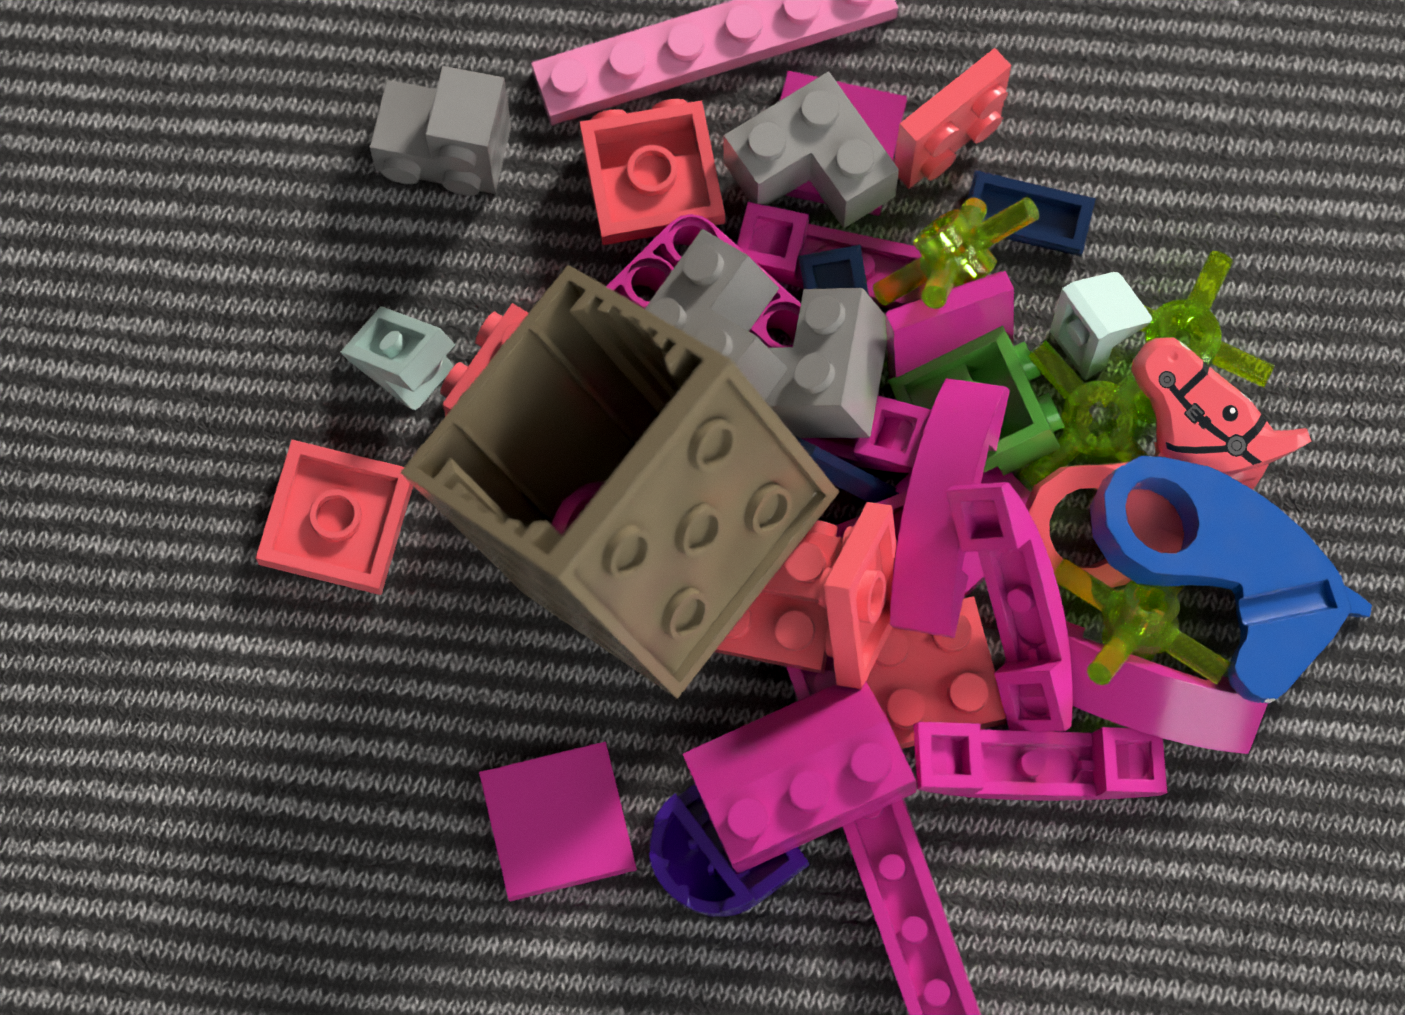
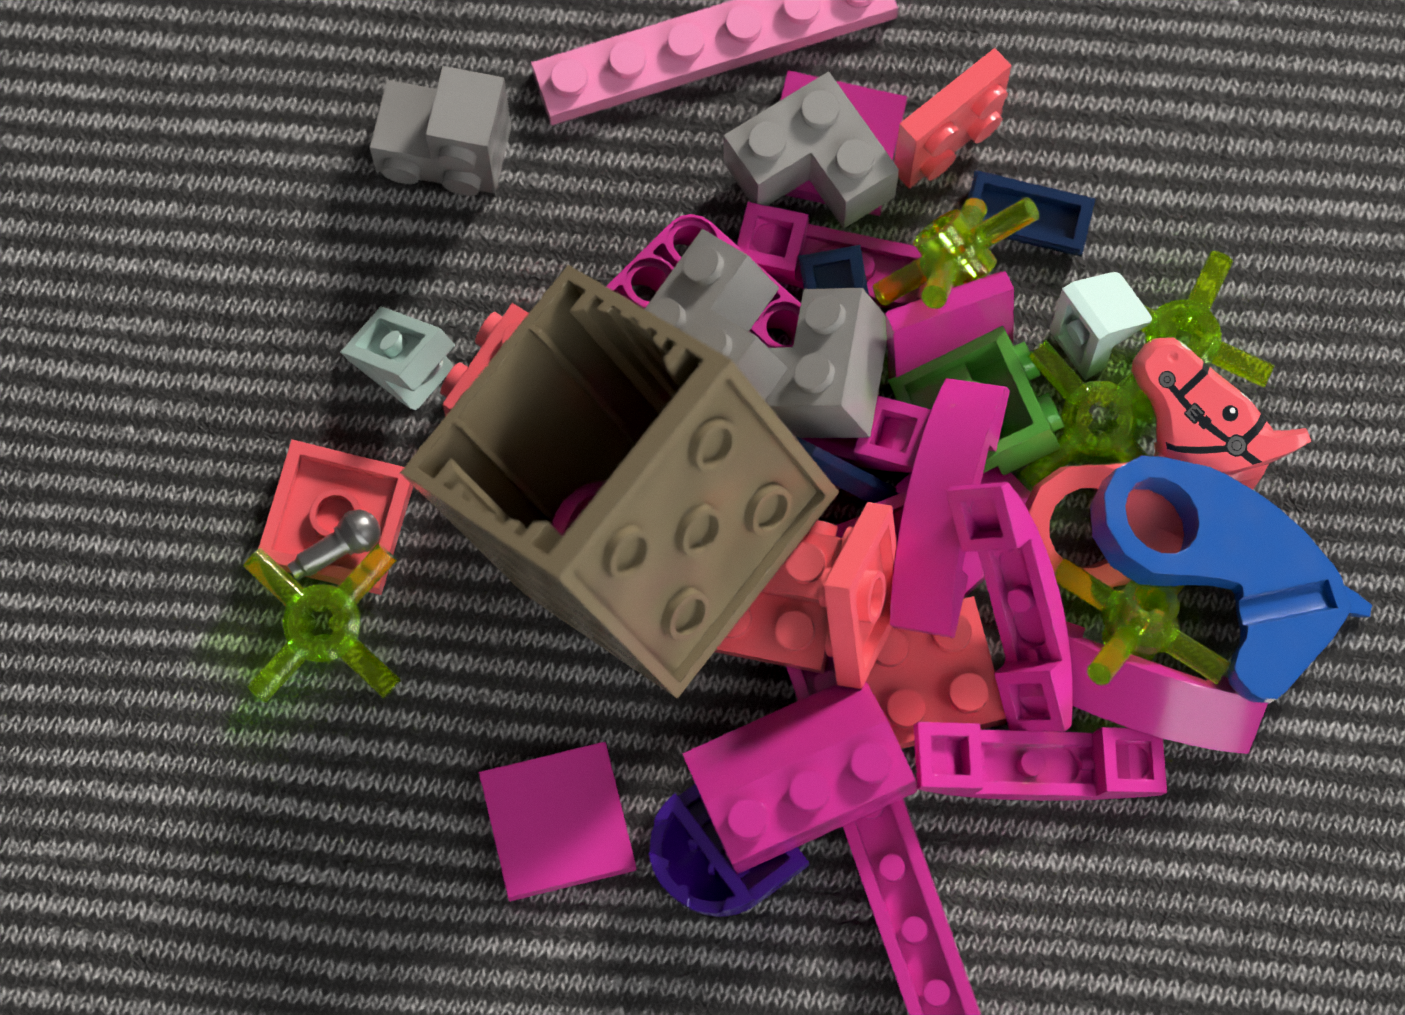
coral plate [580,99,725,245] -> none
none -> clear neon green bar [243,543,401,703]
none -> flat silver piece [288,509,381,580]

